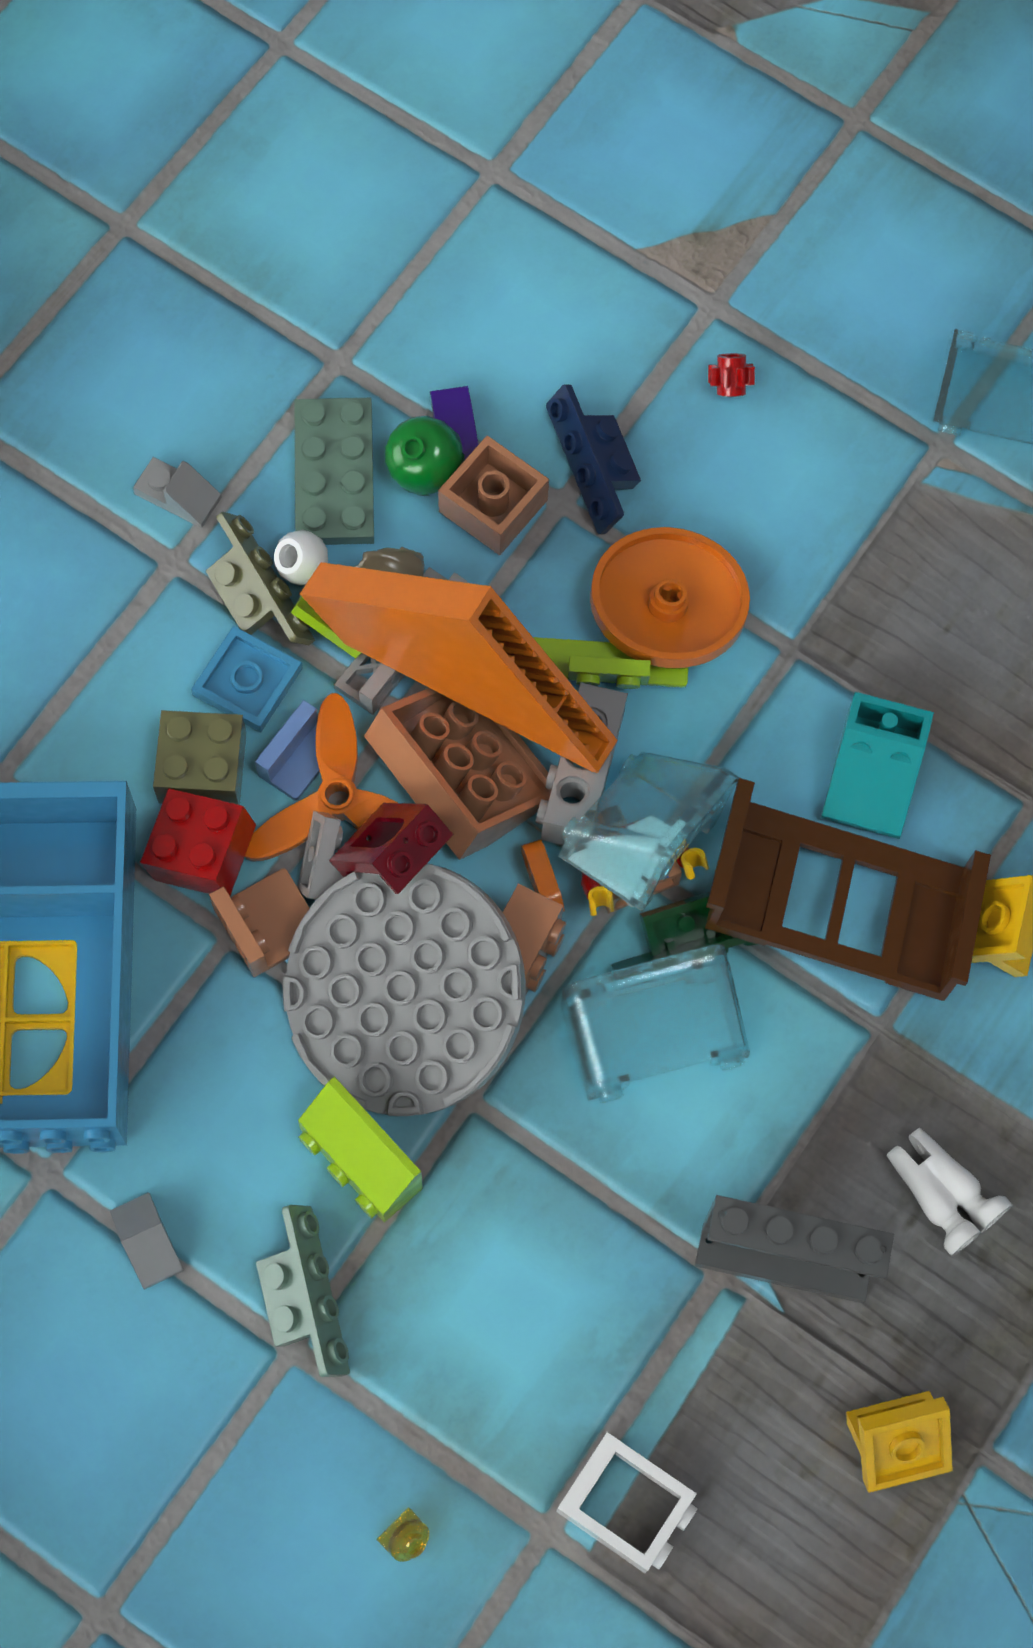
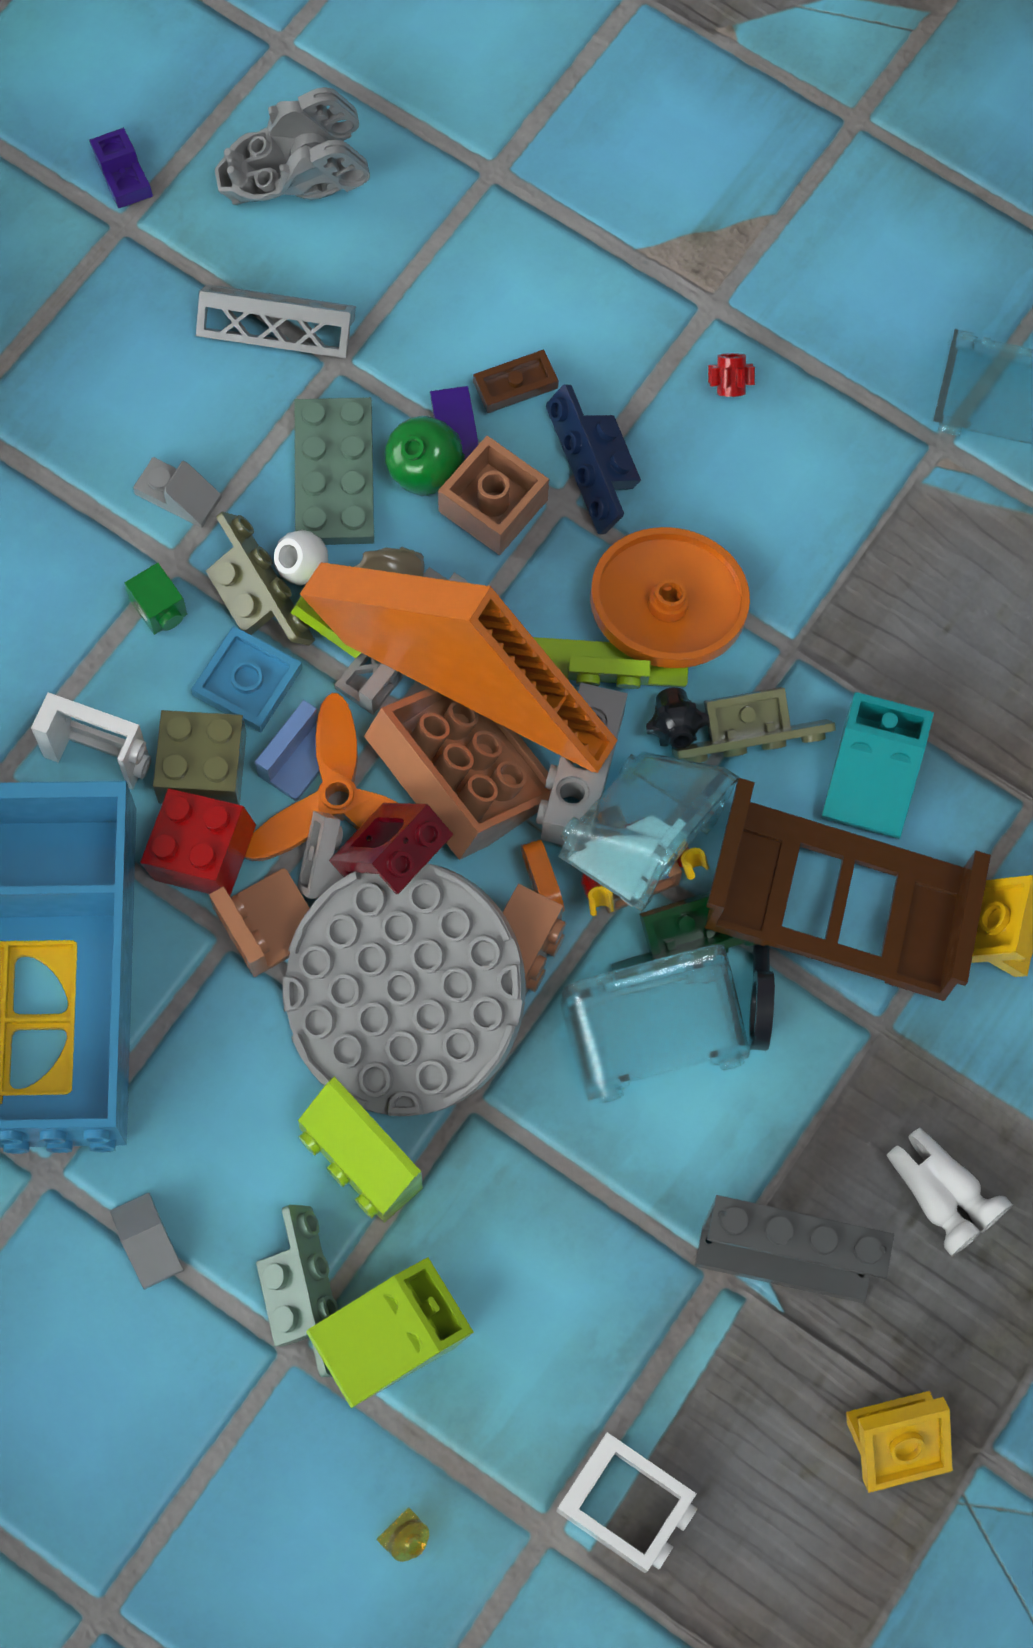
none -> white panel [31,692,151,789]
none -> dark purple slope [89,127,153,209]
none -> green brick [124,562,188,635]
none -> light grey fence [196,284,356,358]
none -> light grey animal [215,87,370,205]
none -> lime slope [306,1257,474,1408]
none -> reddish brown plate [473,349,559,413]
none -> black rock [646,687,709,749]
none -> olive bracket [672,687,836,764]
none -> black piece [749,945,775,1051]

